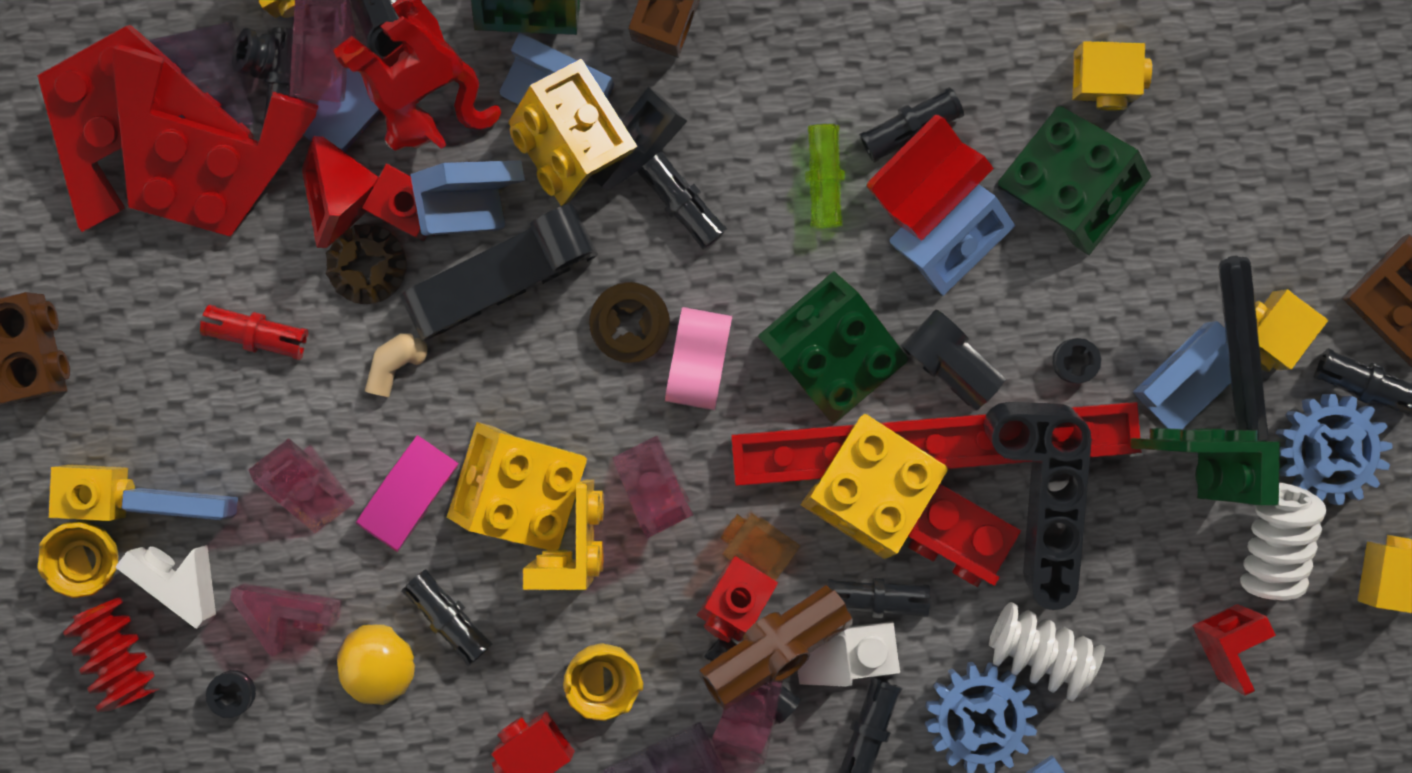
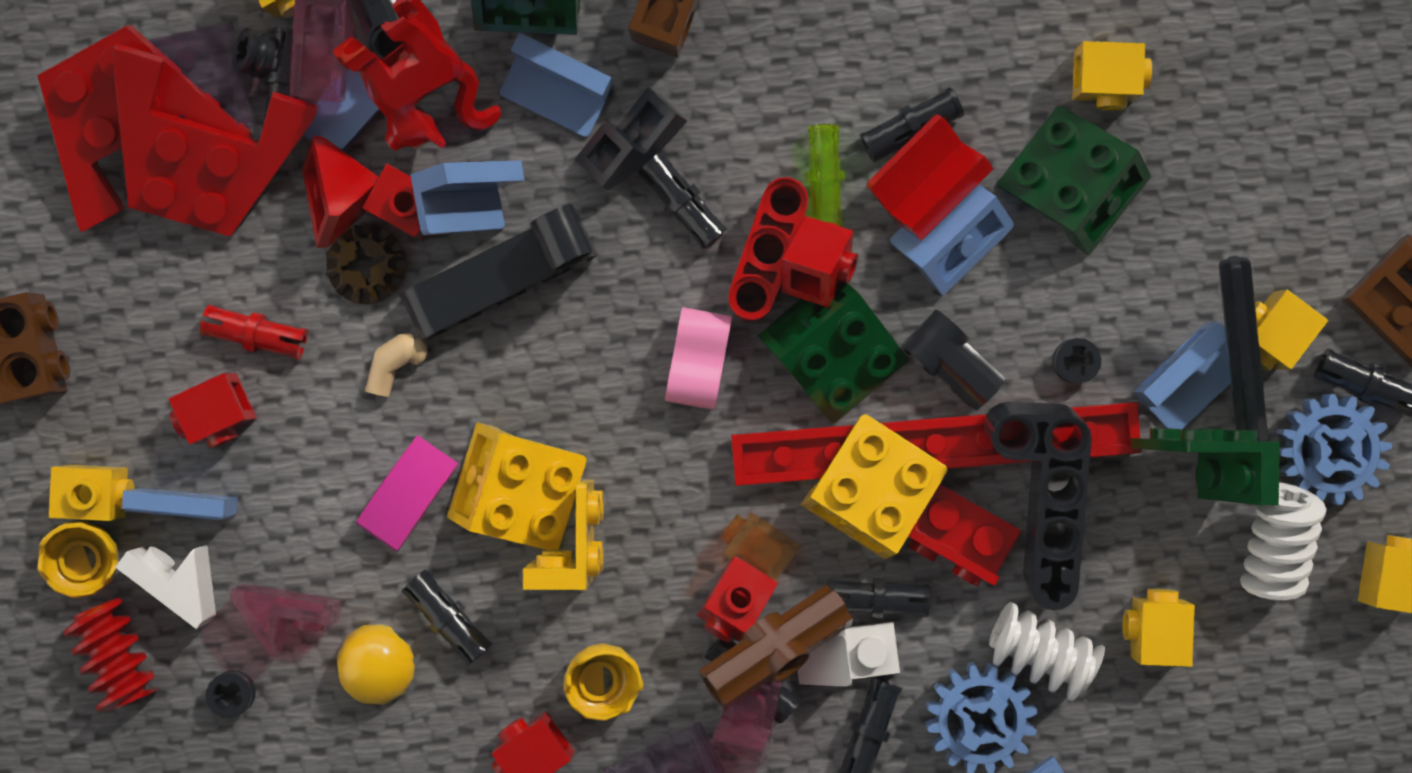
clear pink slope [248,438,354,533] -> none
yellow bracket [509,59,637,206] -> none
dark brown gear [589,282,670,363] -> none
clear pink slope [613,436,693,538] -> none
red panel [1192,604,1276,696] -> none
none -> red brick [168,373,257,449]
none -> red beam [728,177,809,322]
none -> red brick [781,216,858,308]
none -> yellow brick [1122,589,1195,667]

